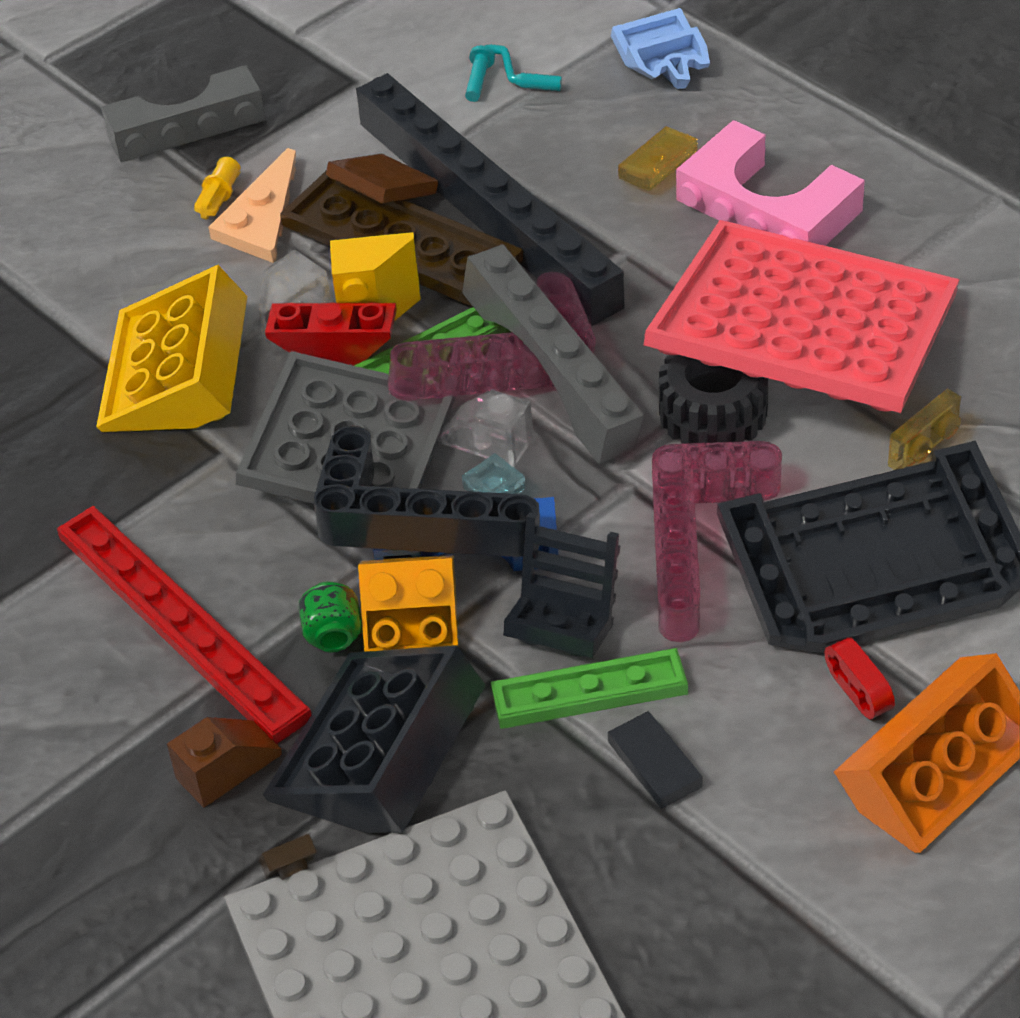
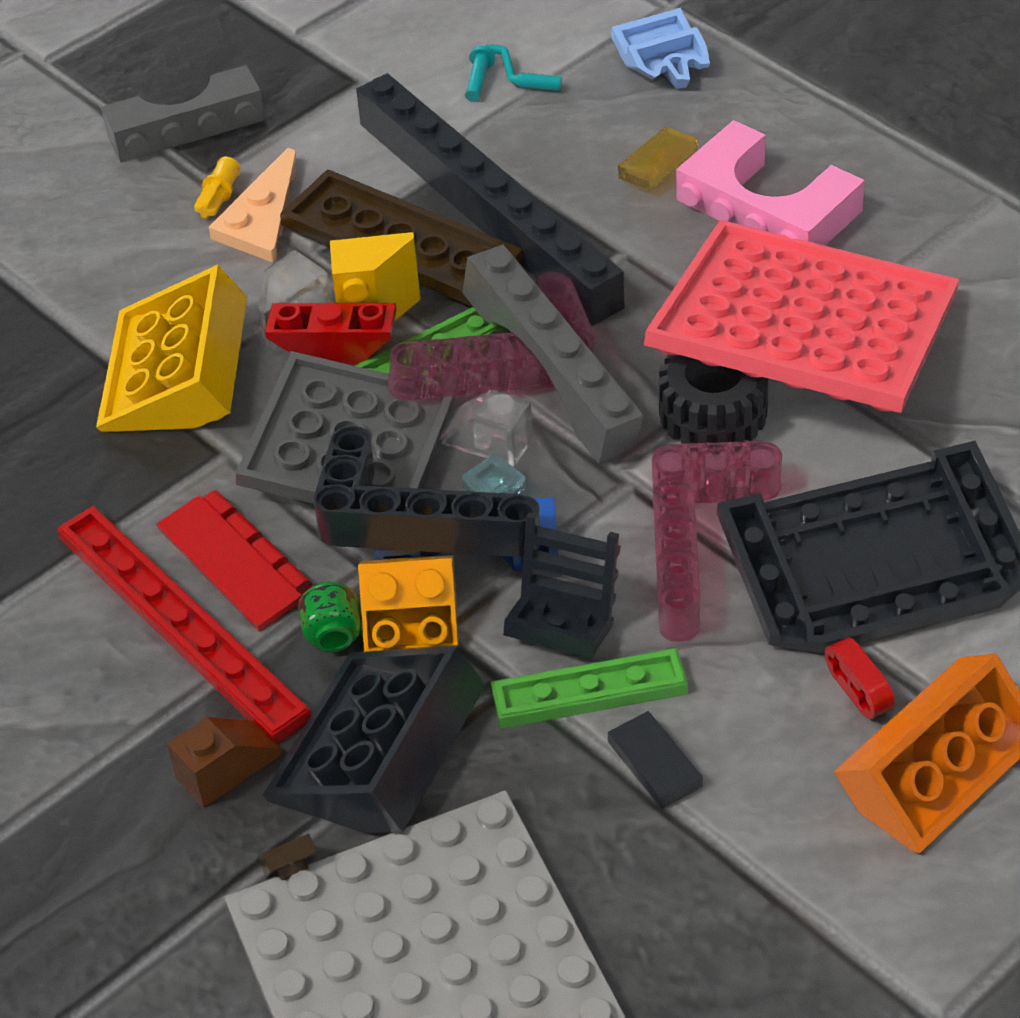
reddish brown tile [326,153,438,203] -> none
clear yellow plate [888,388,961,470] -> none
none -> red windscreen [156,490,312,632]

